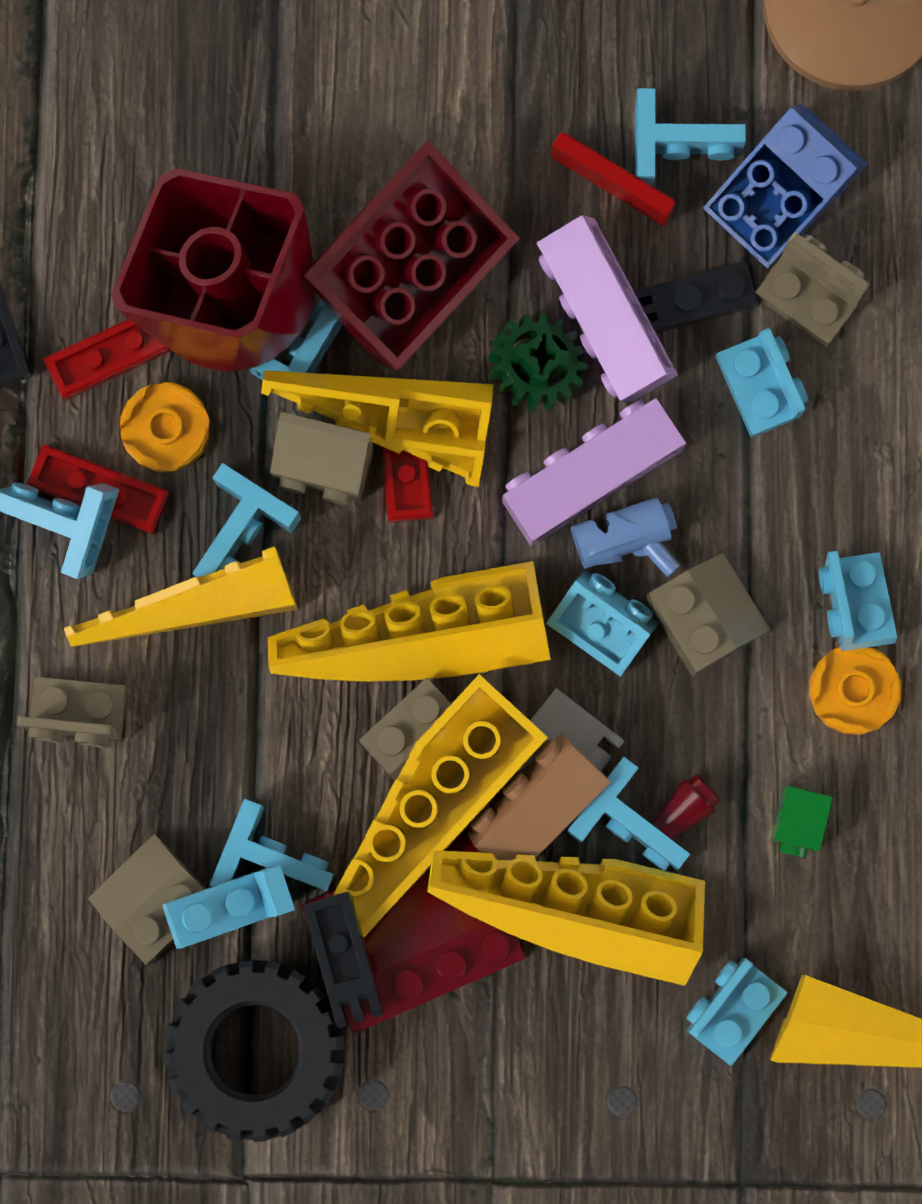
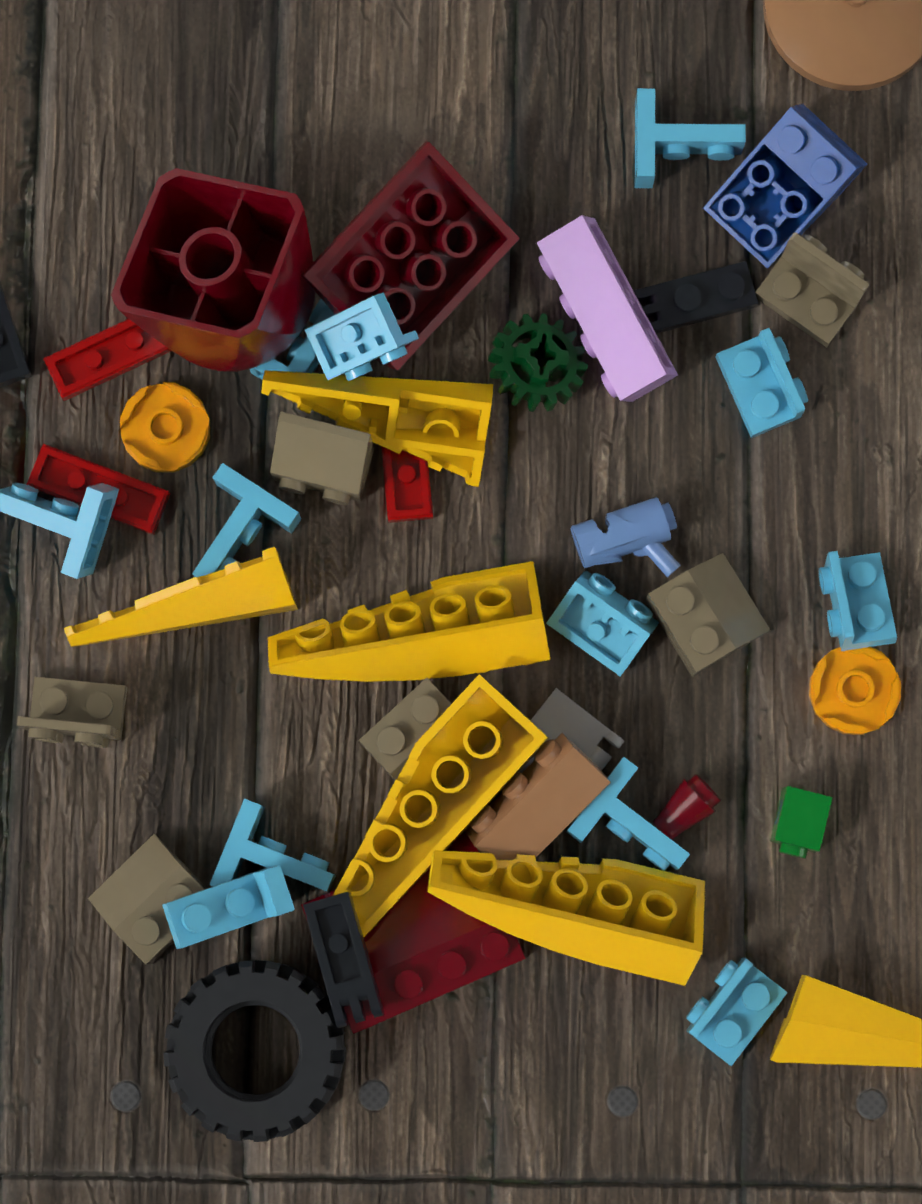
lavender brick [502,398,686,547] -> none
red tile [551,132,675,227] -> none
none -> medium azure bracket [305,292,419,381]

